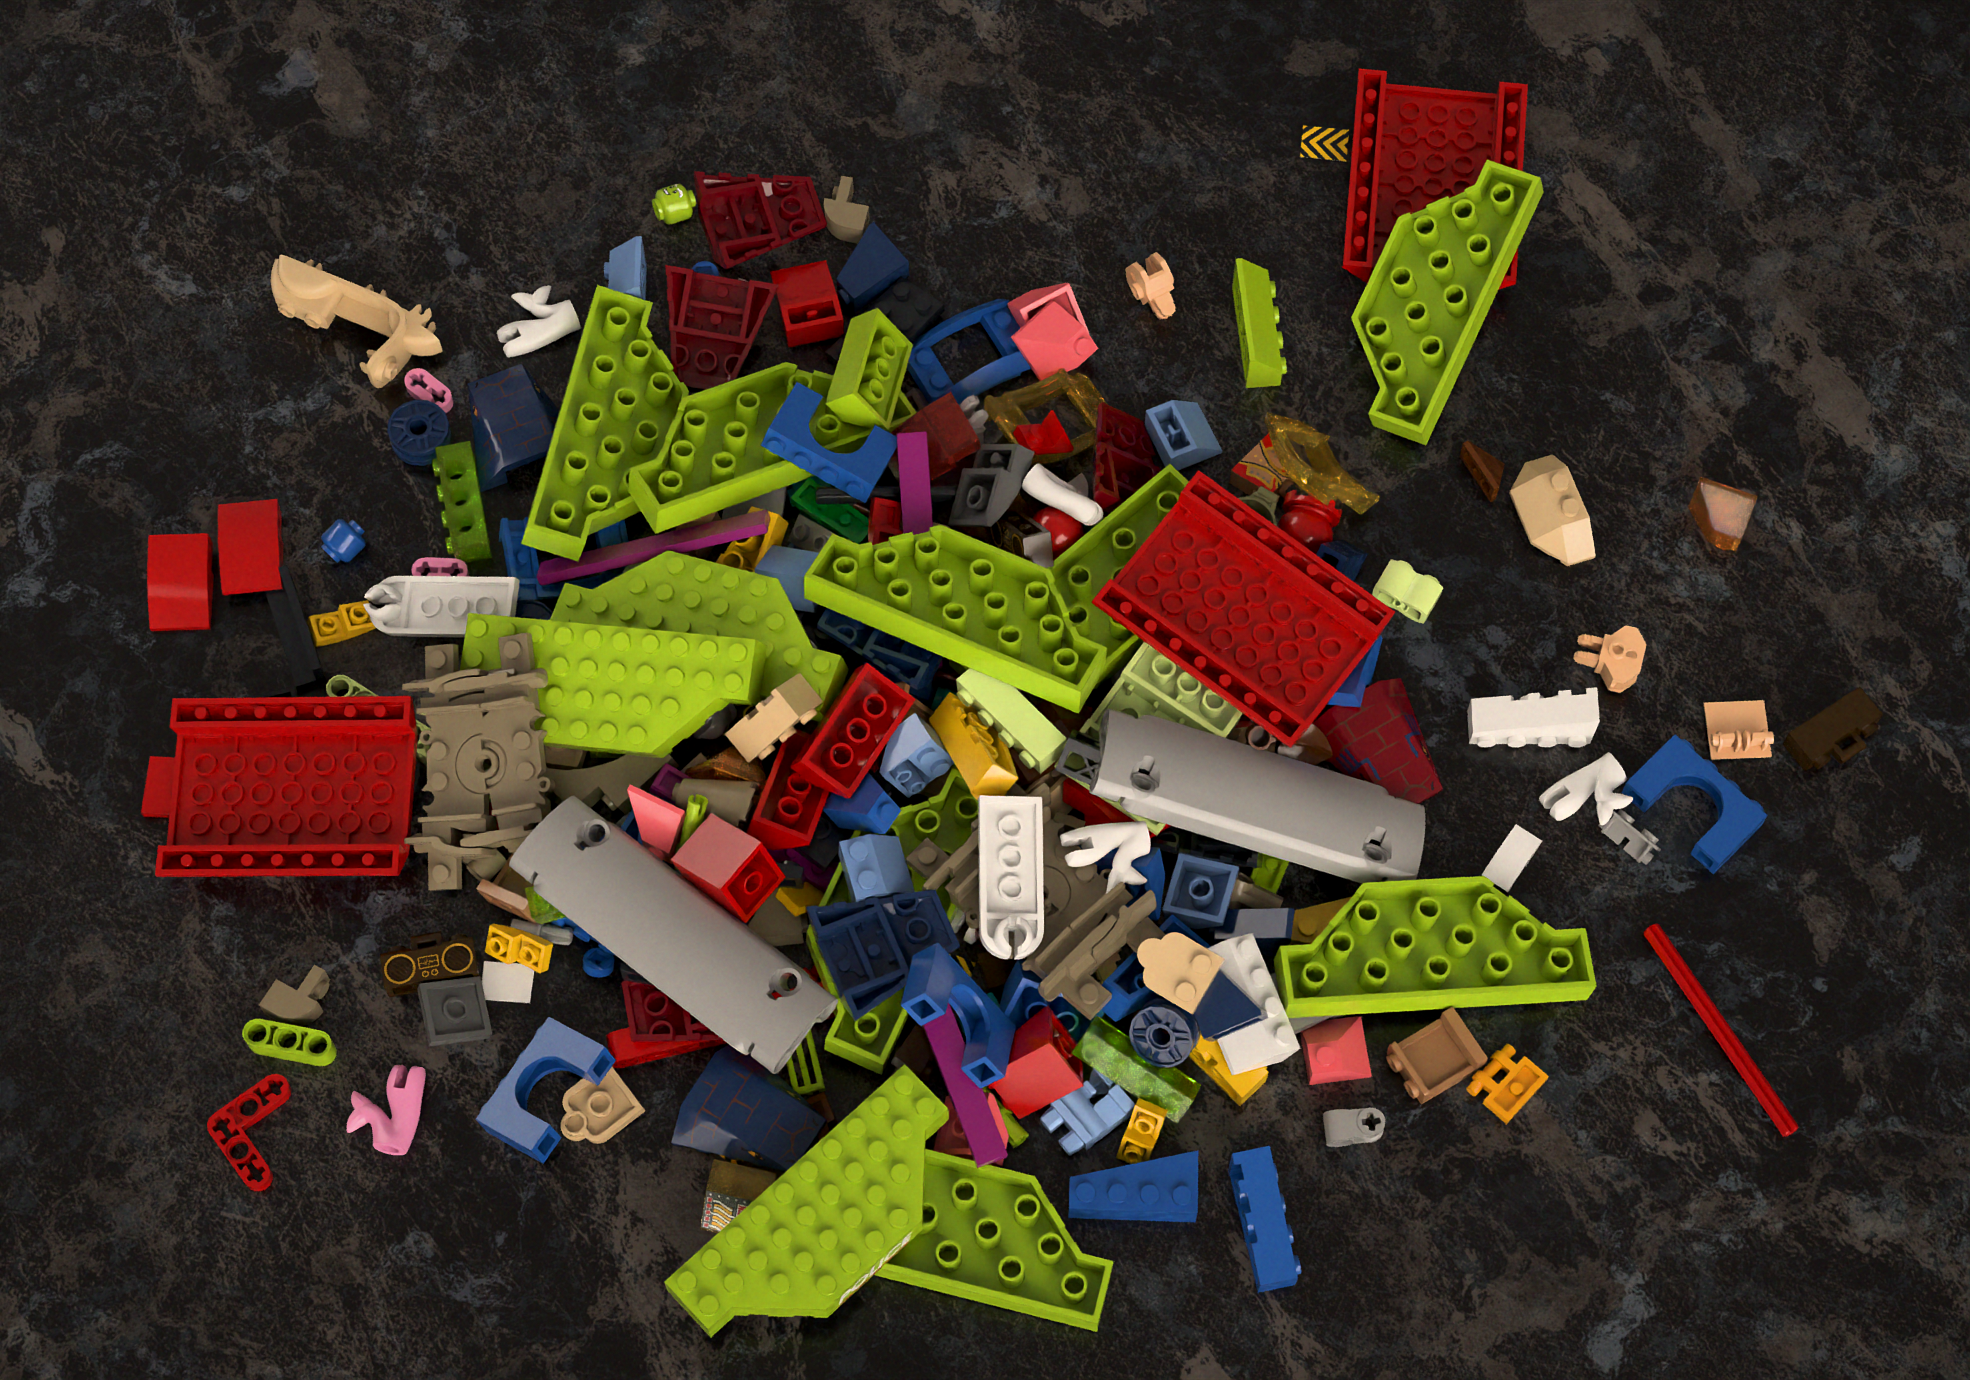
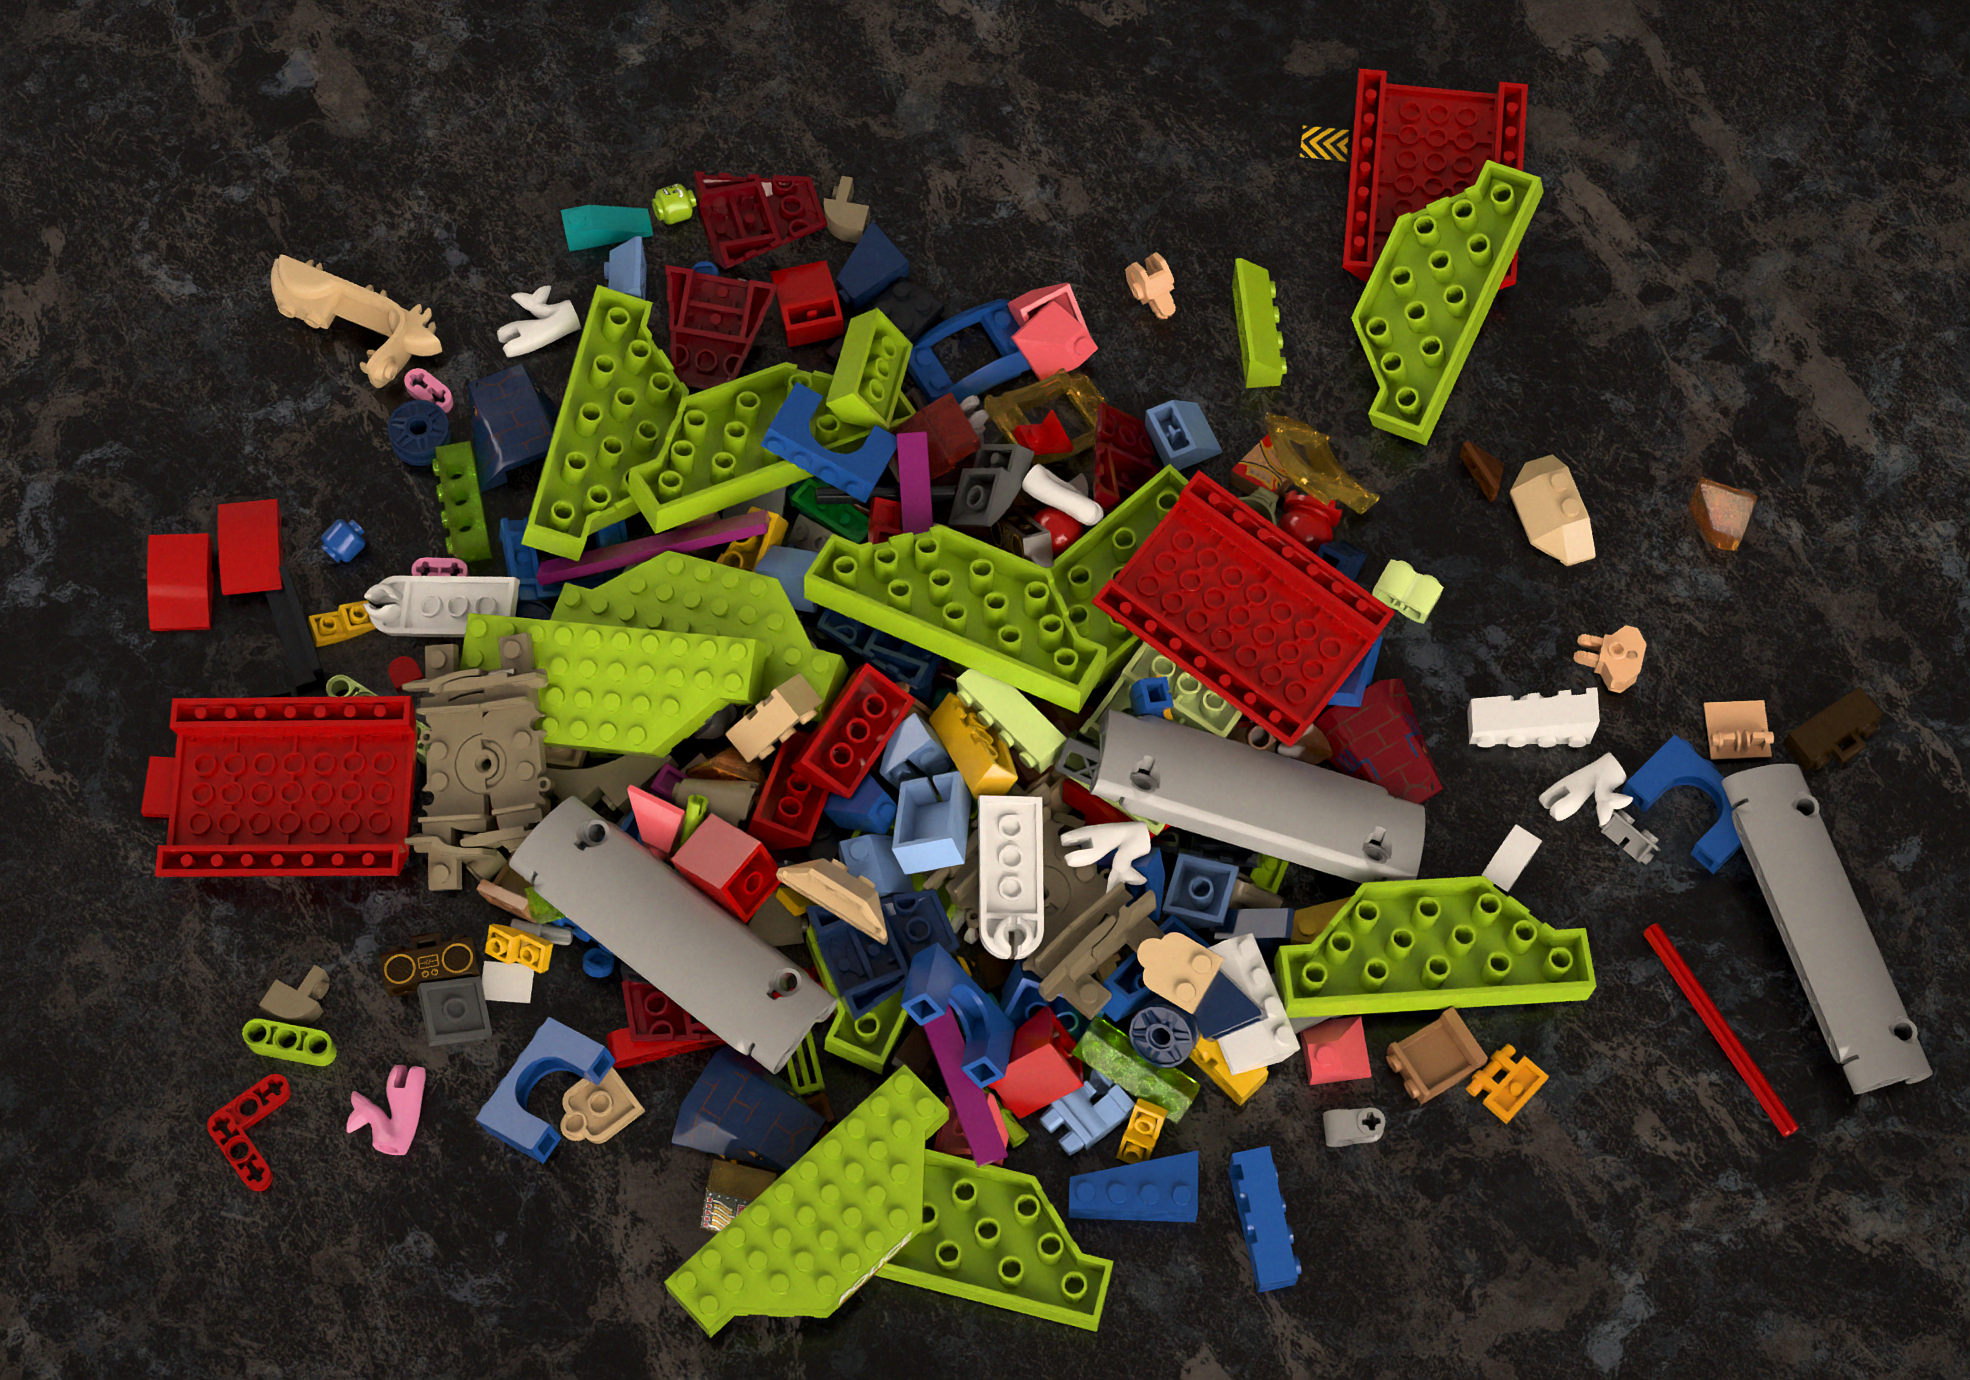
none -> red tile [388,656,424,693]
none -> teal slope [561,205,653,252]
none -> tan wedge [776,858,888,945]
none -> light blue piece [892,771,972,875]
none -> blue piece [1129,675,1174,721]
none -> light grey panel [1721,764,1933,1094]

